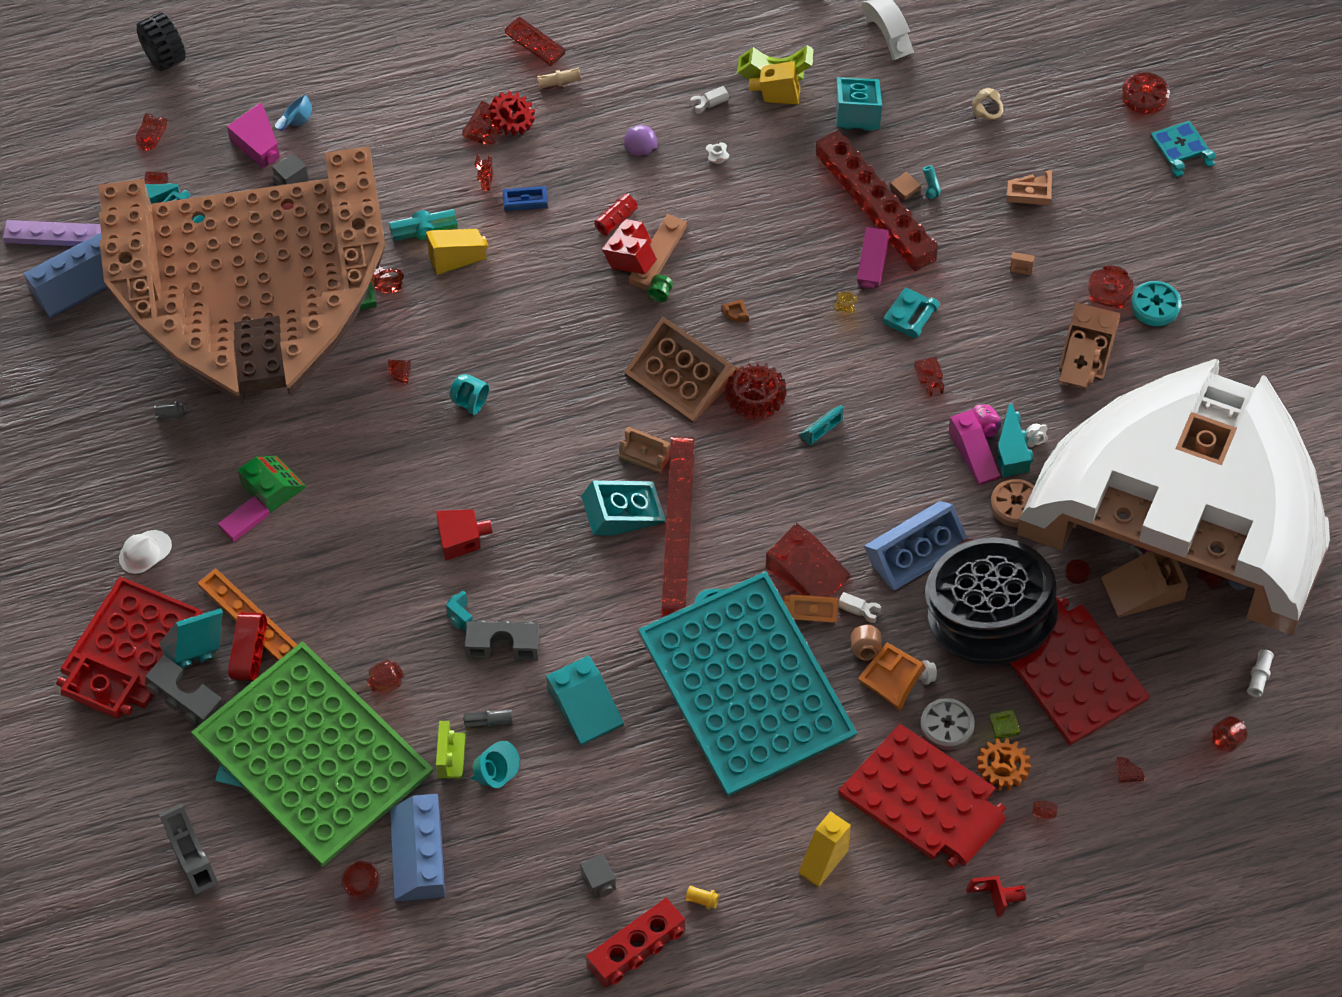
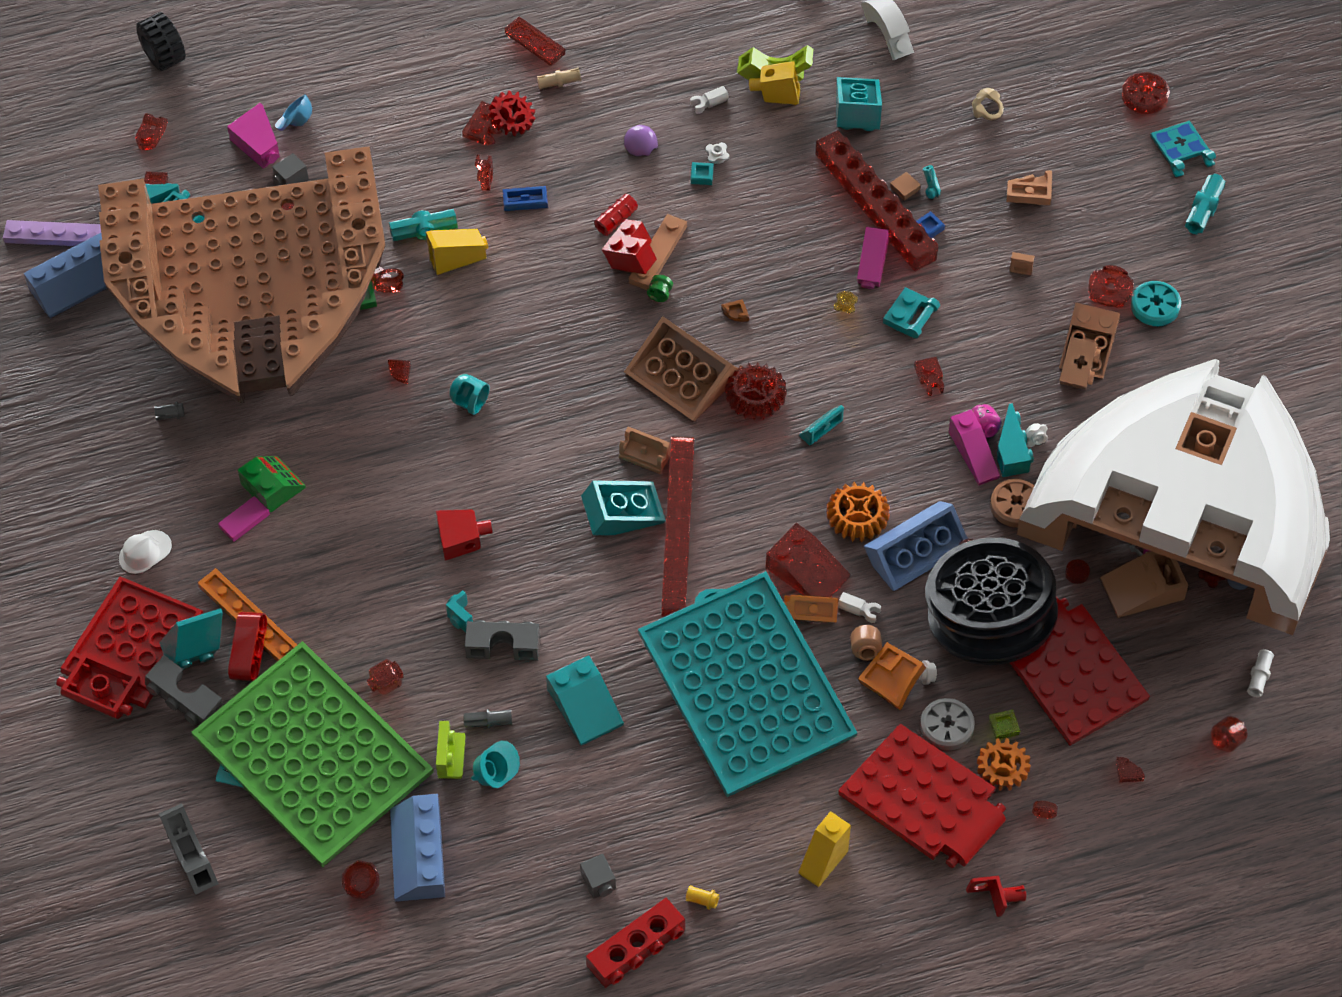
none -> teal tile [691,162,714,185]
none -> orange gear [827,482,890,542]
none -> blue tile [913,211,945,240]
none -> teal piece [1185,173,1226,235]

